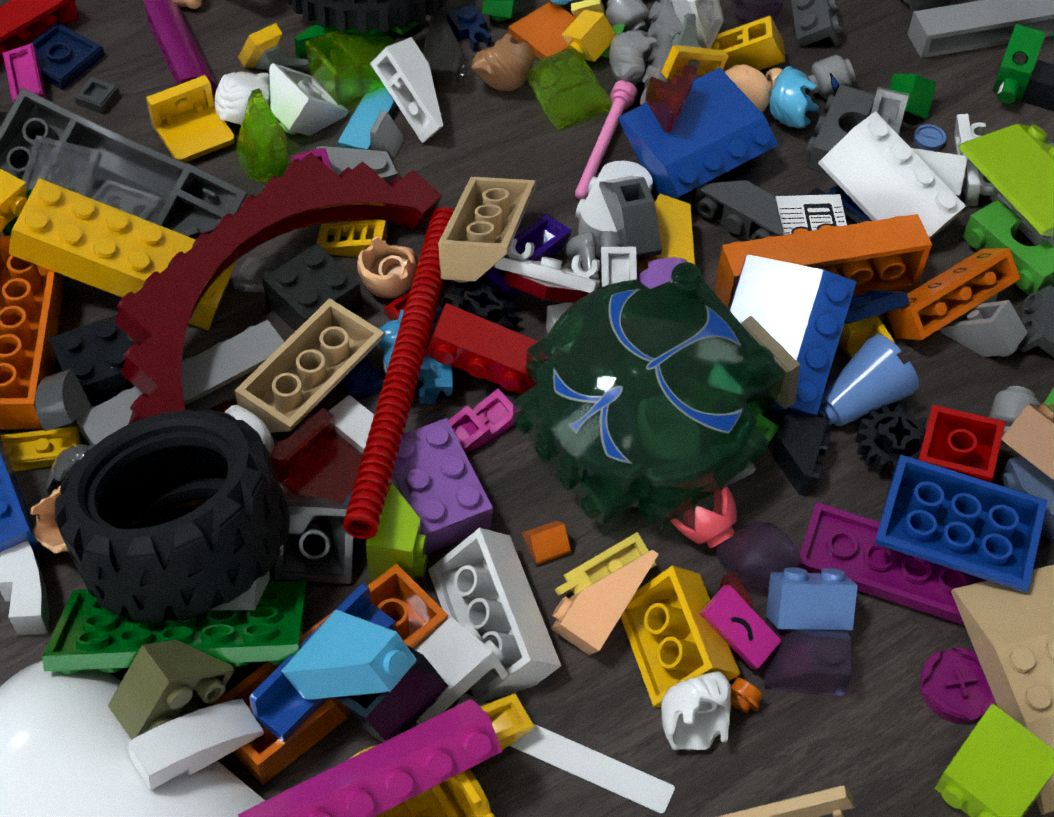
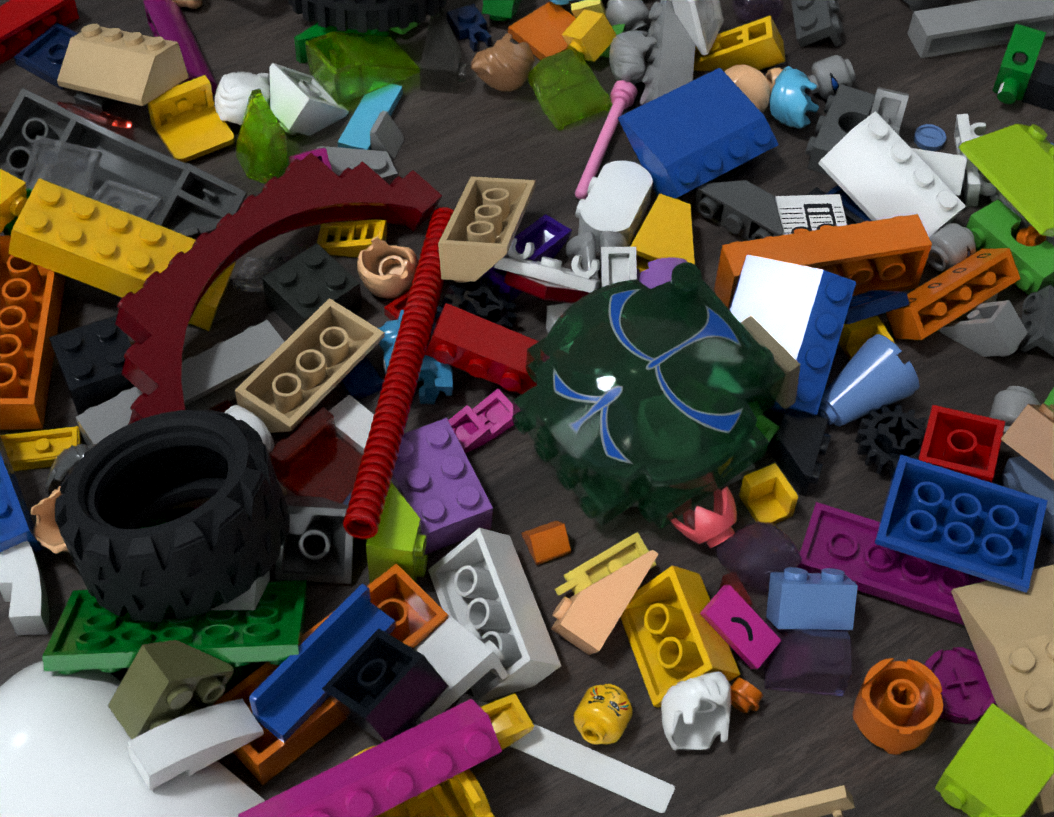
dark pink tile [3,43,47,103] -> none
dark grey brick [35,369,92,431] -> none
yellow piece [238,23,309,71] -> none
medium azure slope [281,610,417,700] -> none
white slope [370,37,443,143] -> none
dark grey slope [599,176,662,259] -> none
clear red slope [645,64,698,134] -> none
yellow piece [661,14,729,81] -> none
green panel [889,74,936,119] -> none
none -> tan slope [57,24,189,106]
none -> clear red piece [57,101,132,128]
none -> yellow head [574,684,632,745]
none -> yellow panel [739,463,798,529]
none -> orange brick [852,658,943,755]
none -> light grey head [927,223,976,272]
none -> orange plate [1016,225,1047,246]

